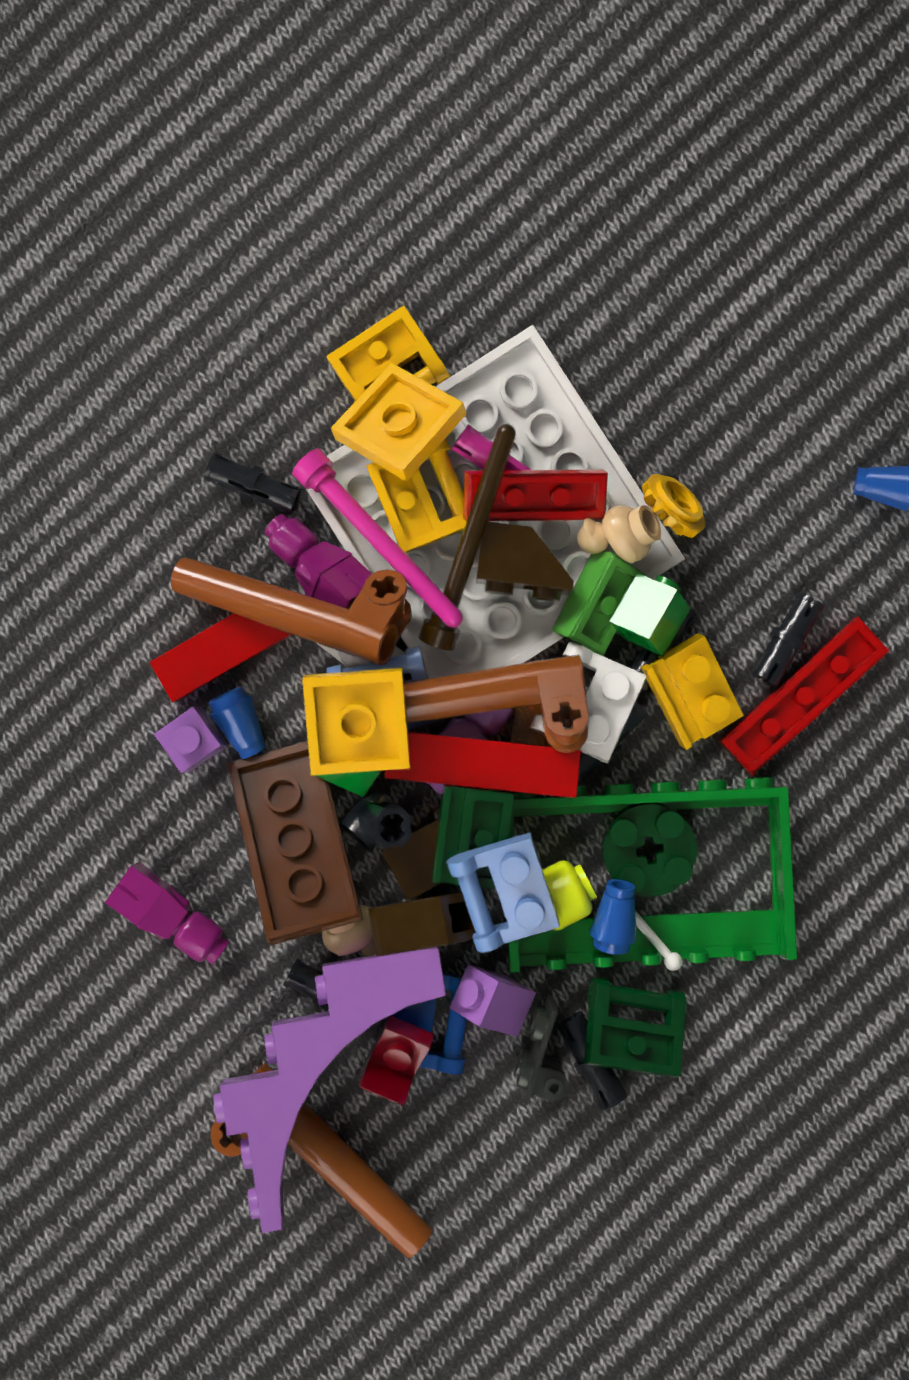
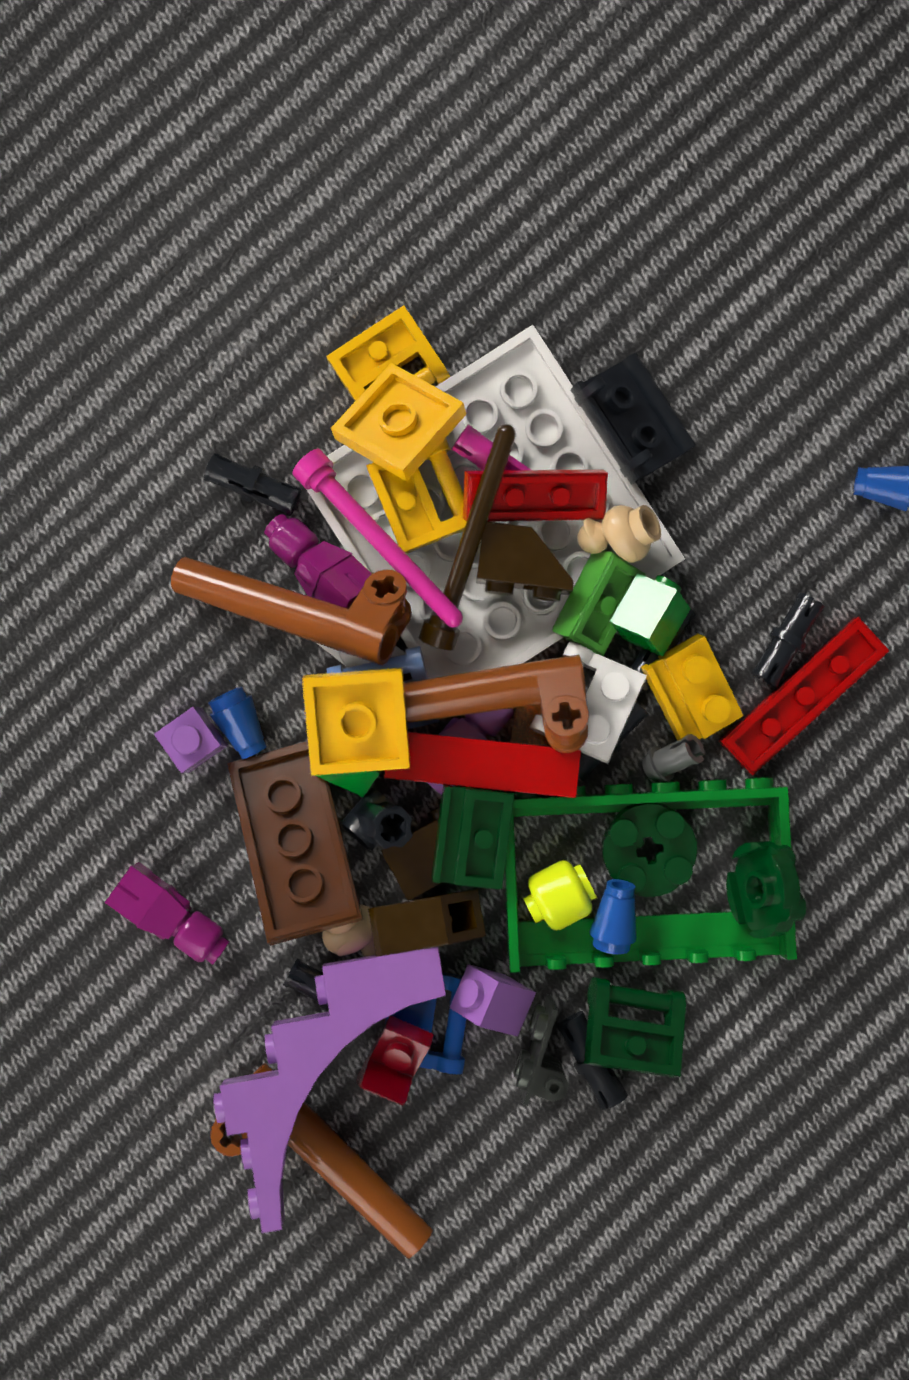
red tile [149,613,293,703] -> none
medium blue plate [447,832,560,952] -> none
white hinge [635,911,683,971] -> none
yellow gear [641,474,706,538] -> none
none -> black piece [570,353,696,485]
none -> dark grey pin [642,734,705,782]
none -> dark green plate [726,841,807,938]

